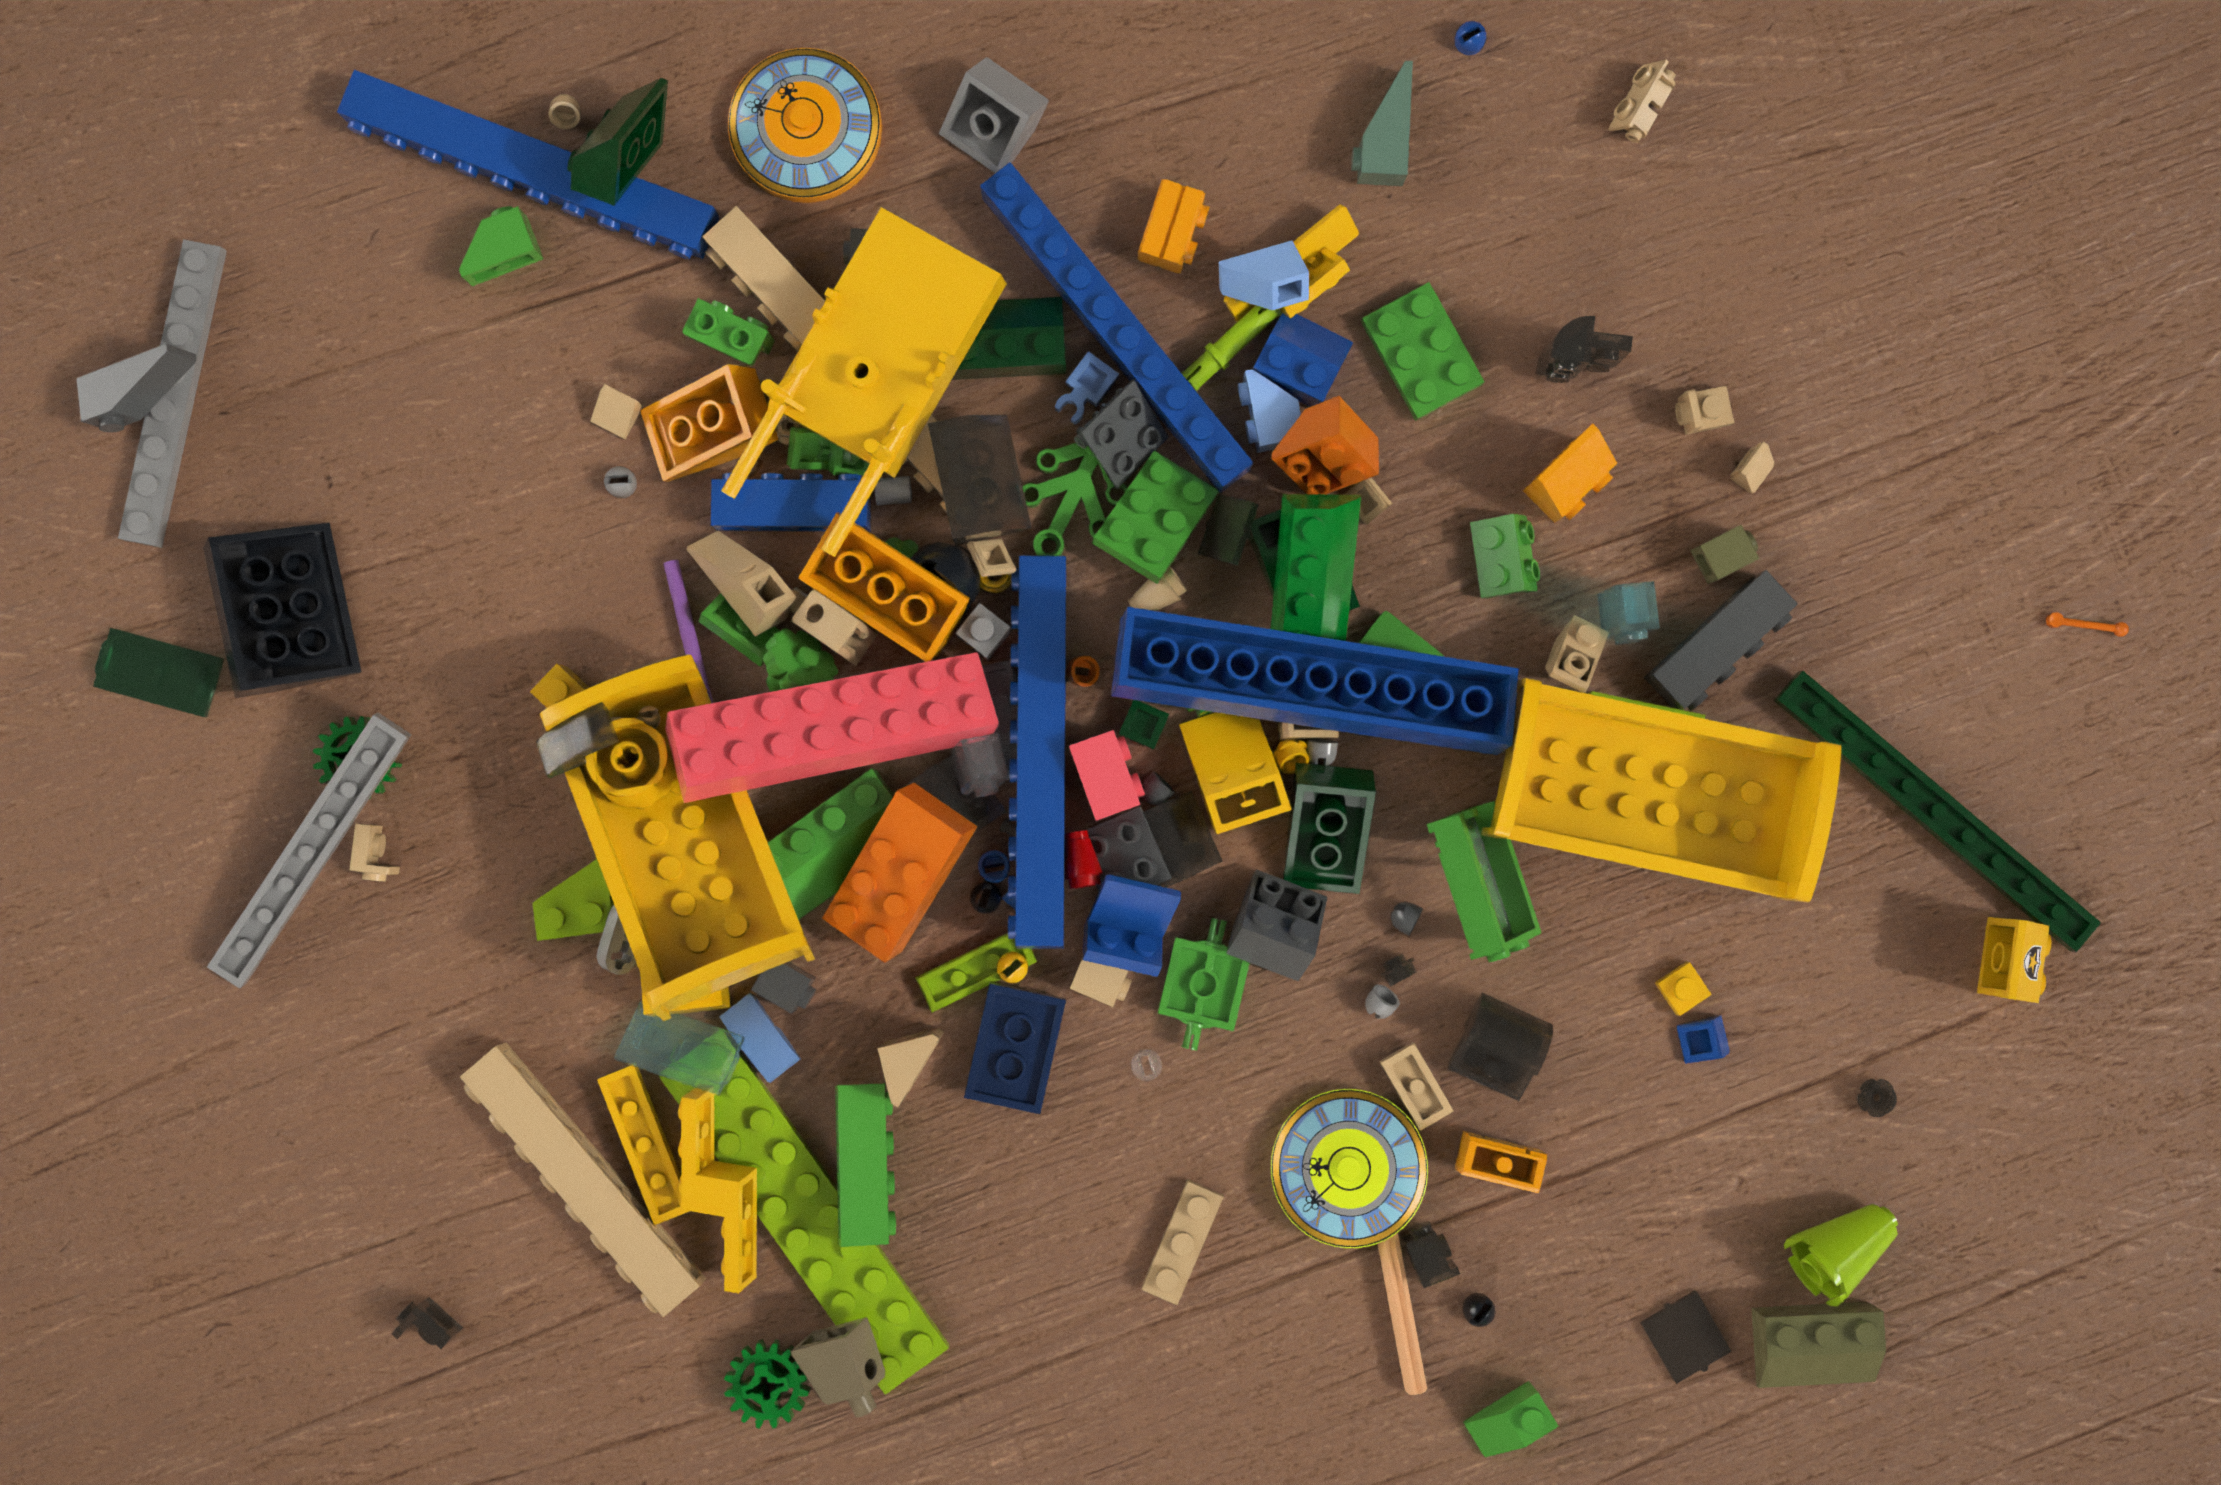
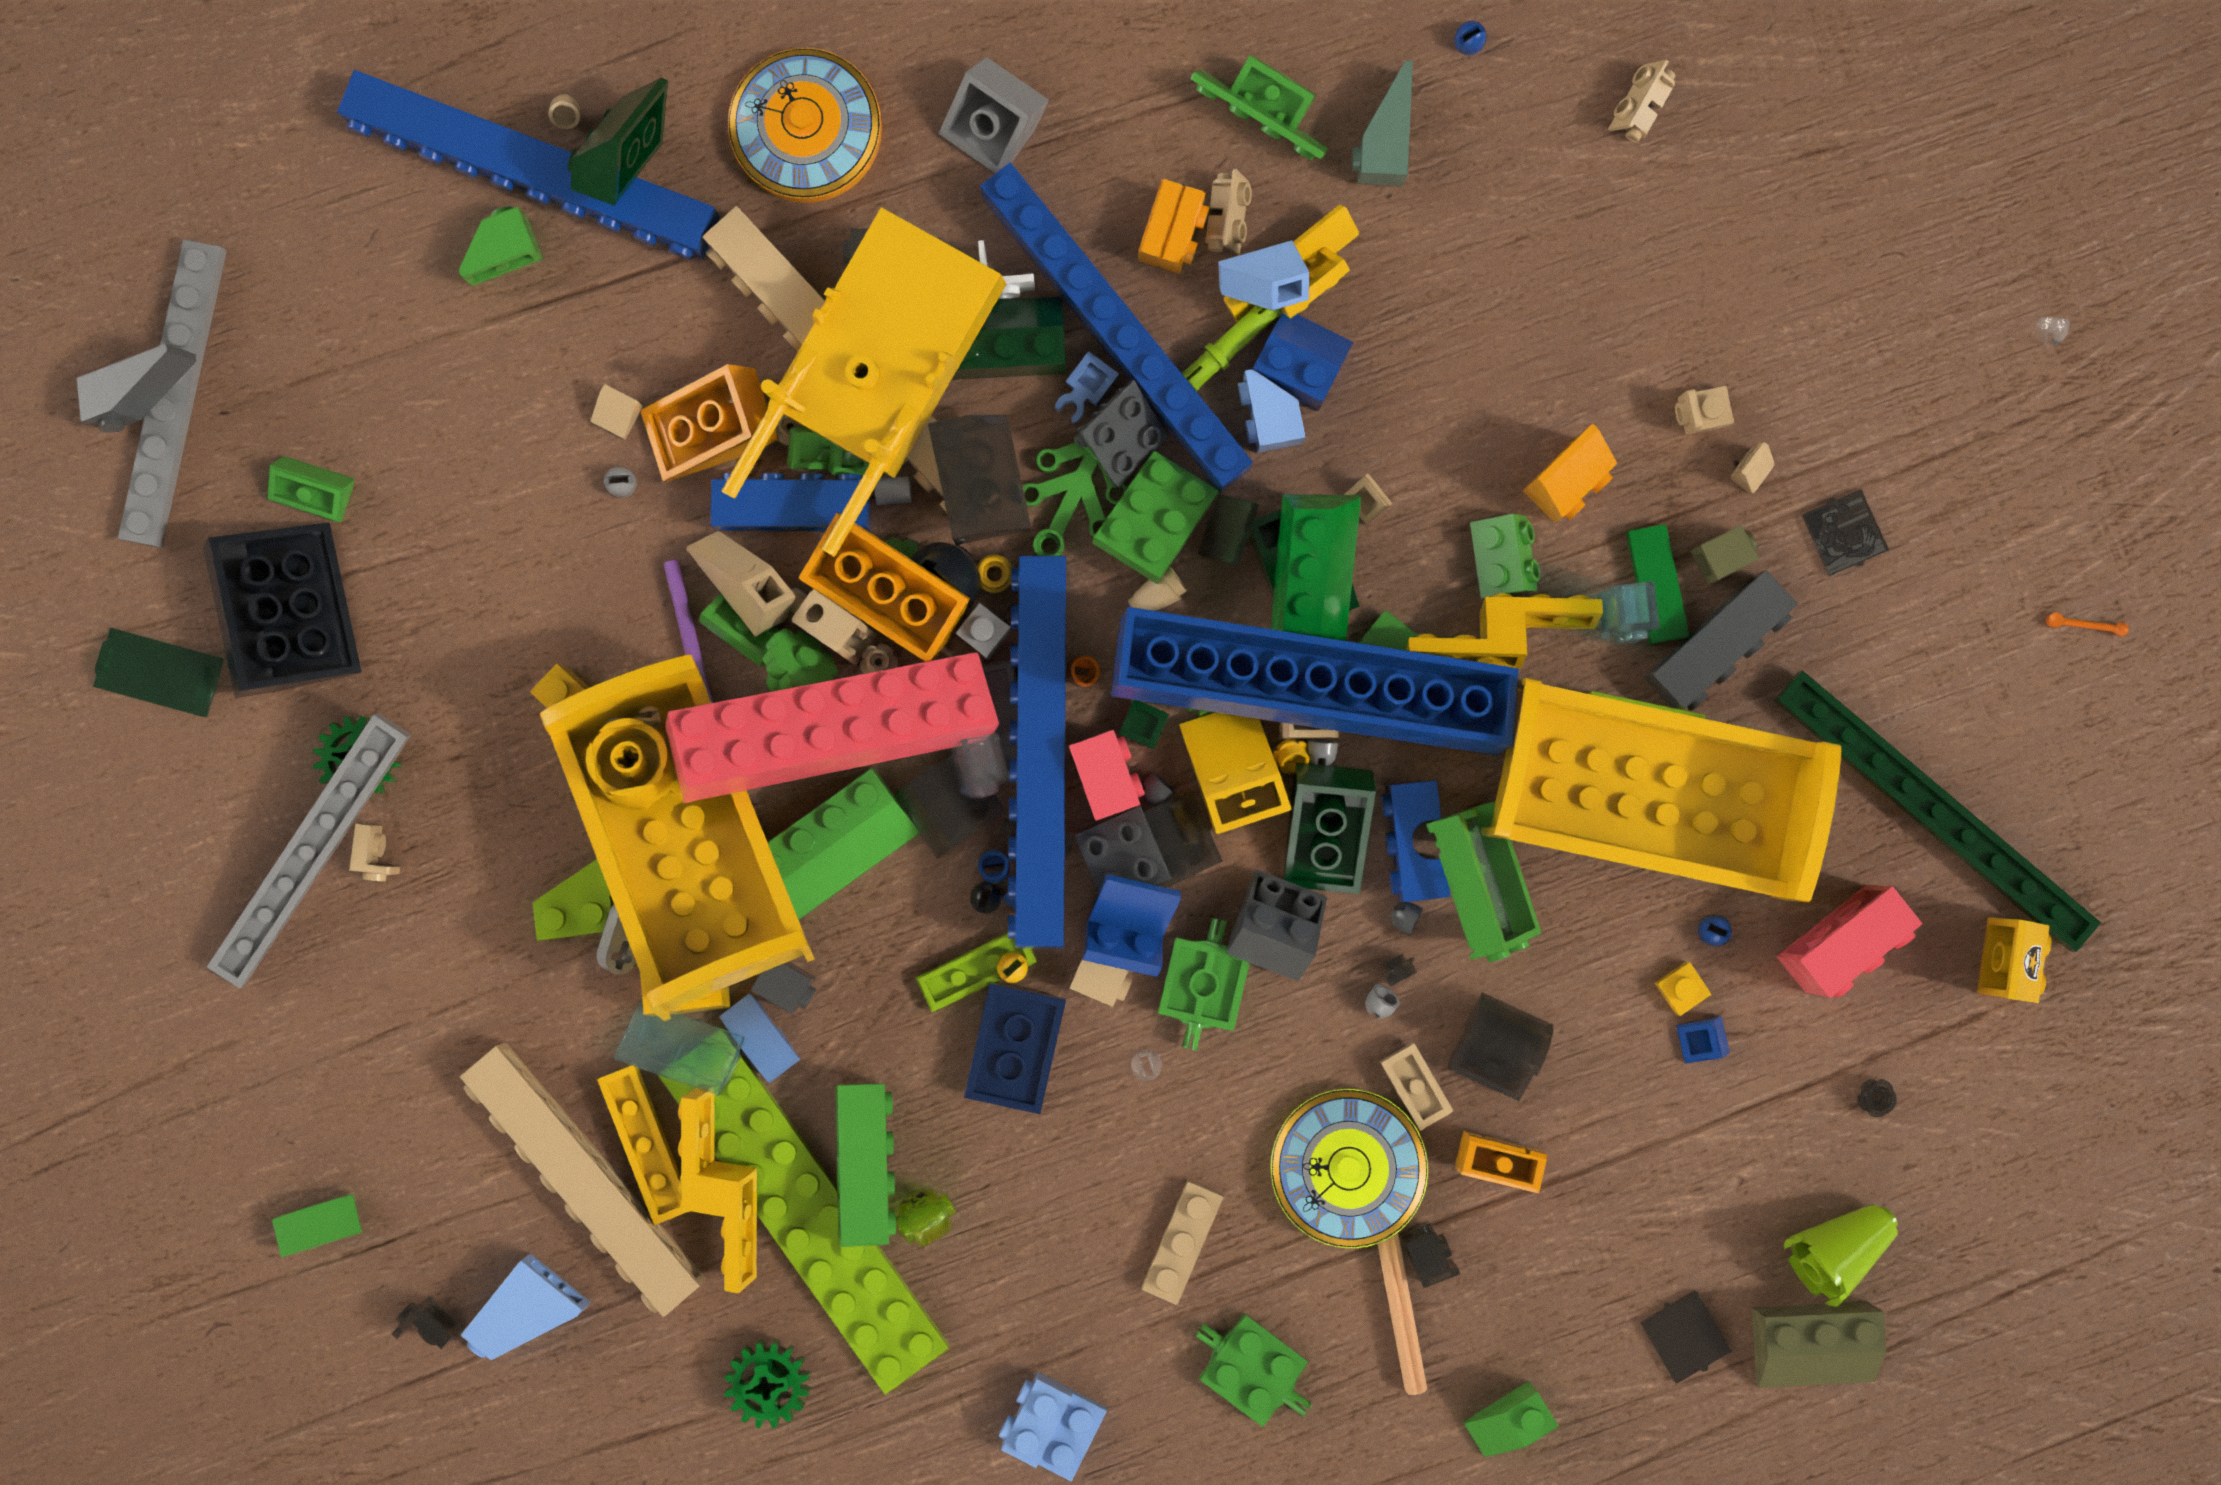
clear smoke slope [536,702,619,779] -> none
bright green bracket [683,298,775,366] -> none
dark tan torso [790,1317,885,1417] -> none
orange brick [822,783,978,963] -> none
tan slope [877,1028,945,1107] -> none
tan slope [967,538,1016,577] -> none
red cone [1064,830,1103,889] -> none
orange slope [1271,396,1379,495] -> none
bright green plate [1360,282,1485,421] -> none
black hinge [1462,1293,1496,1327] -> none
clear smoke brick [1536,316,1633,383] -> none
tan slope [1545,615,1609,693] -> none
none -> bright green slope [267,456,354,523]
none -> bright green slope [272,1194,362,1258]
none -> light blue slope [460,1253,591,1360]
none -> tan plate [860,643,898,674]
none -> clear neon green head [895,1188,956,1247]
none -> white bracket [978,240,1035,299]
none -> light blue plate [998,1372,1107,1482]
none -> bright green bracket [1190,55,1329,160]
none -> bright green plate [1195,1313,1312,1427]
none -> tan hinge [1205,169,1252,256]
none -> blue arch [1380,780,1450,902]
none -> yellow bracket [1405,593,1603,670]
none -> green tile [1625,524,1690,645]
none -> blue hinge [1698,915,1732,946]
none -> coral brick [1776,885,1923,998]
none -> clear smoke piece [1801,489,1889,576]
none -> clear hinge [2036,316,2071,346]

